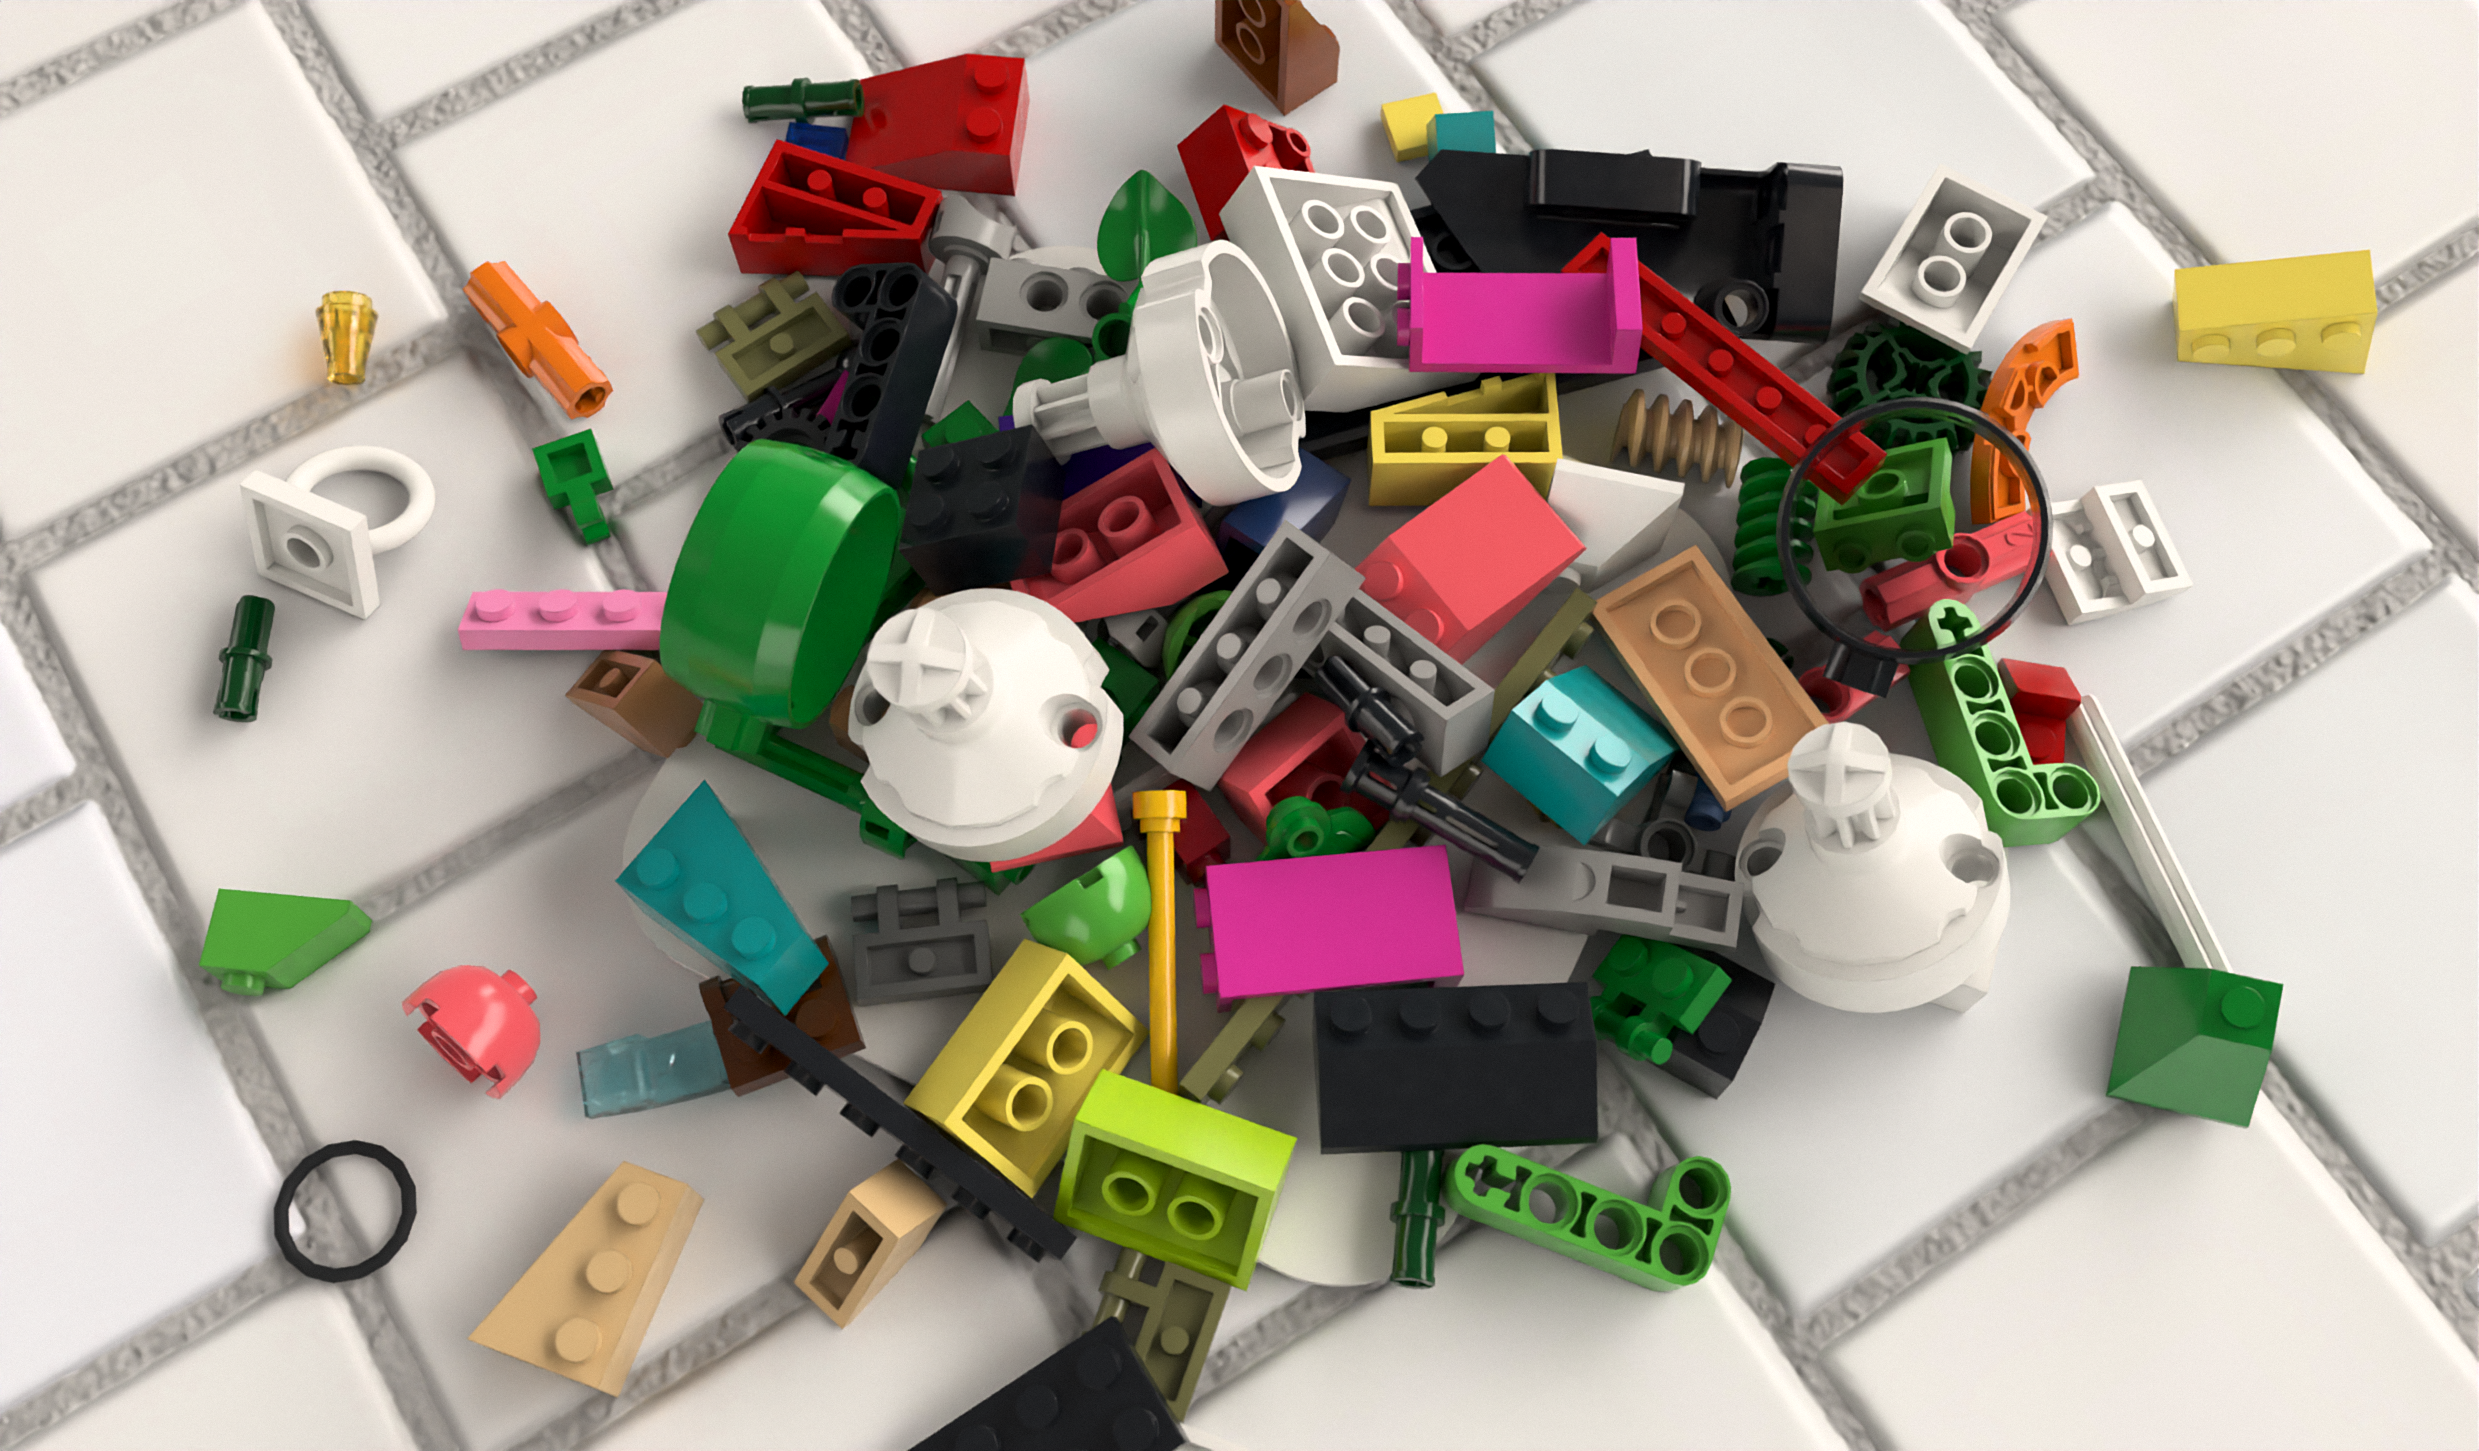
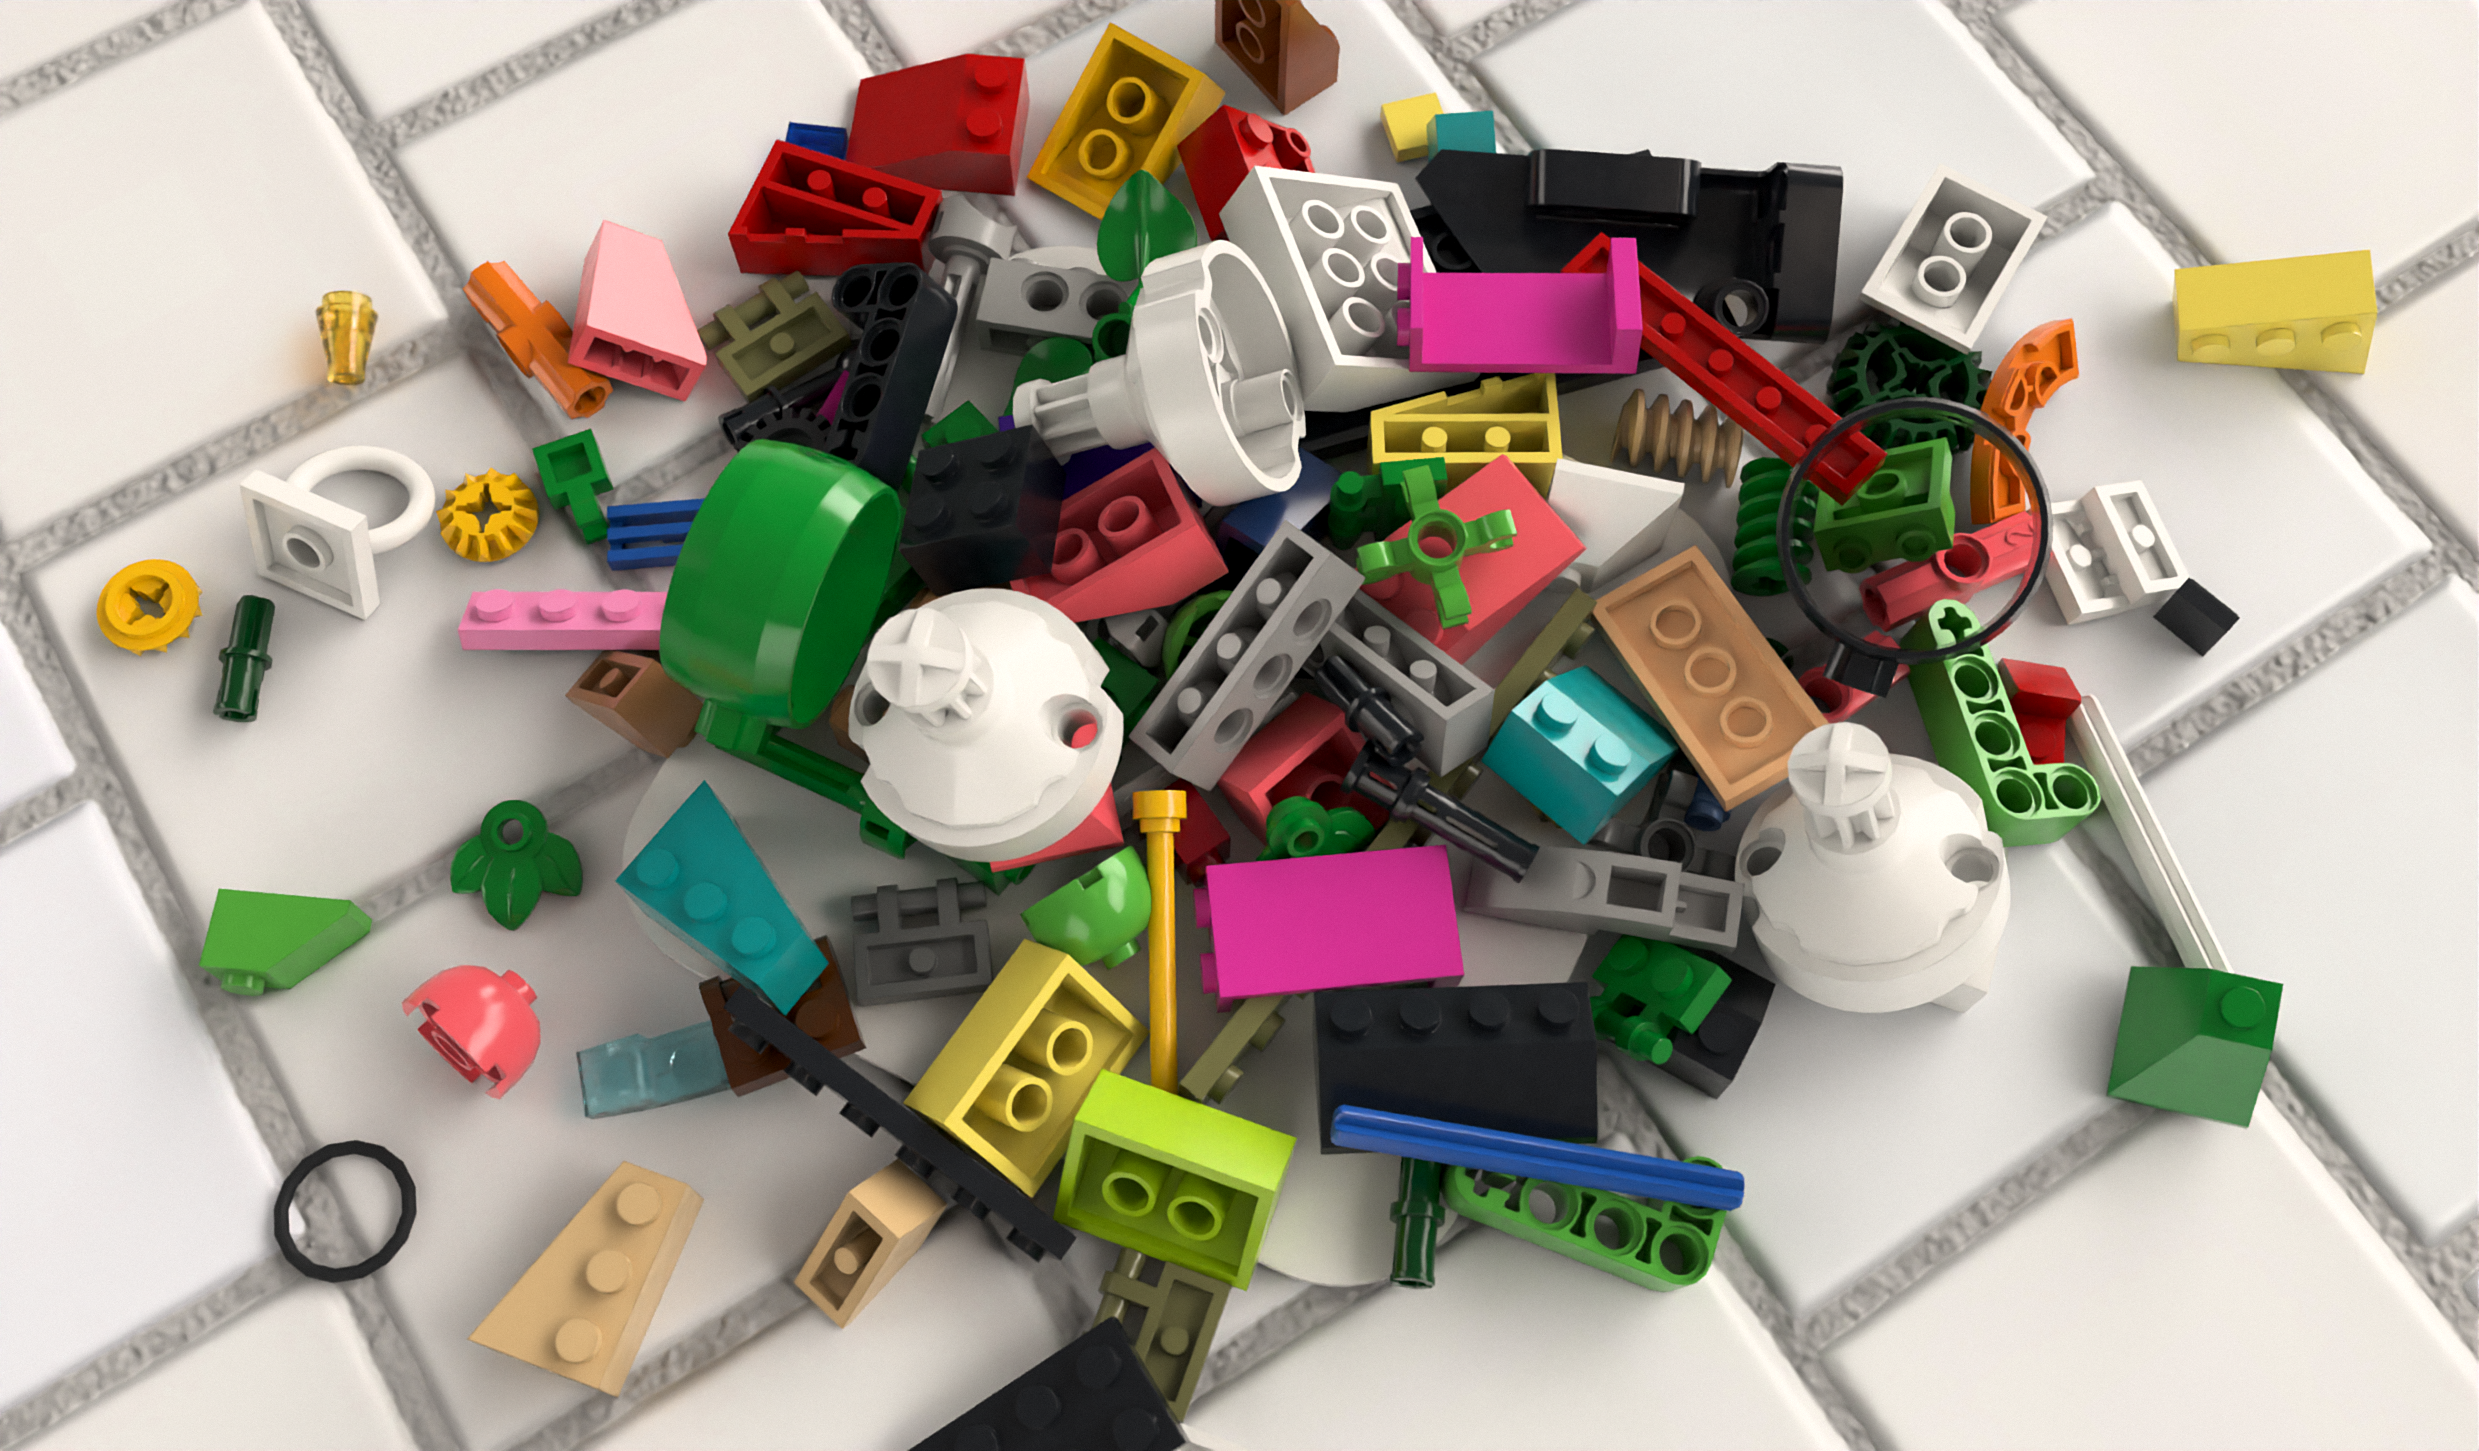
dark green pin [742,78,865,125] -> none
none -> yellow gear [96,559,203,656]
none -> yellow gear [436,467,539,562]
none -> green plate [450,800,583,931]
none -> slope [568,220,707,401]
none -> blue tile [607,498,705,571]
none -> yellow slope [1026,22,1226,221]
none -> green plate [1326,457,1448,551]
none -> blue axle [1330,1105,1745,1211]
none -> bright green pin [1355,465,1517,630]
none -> black tile [2153,578,2240,657]

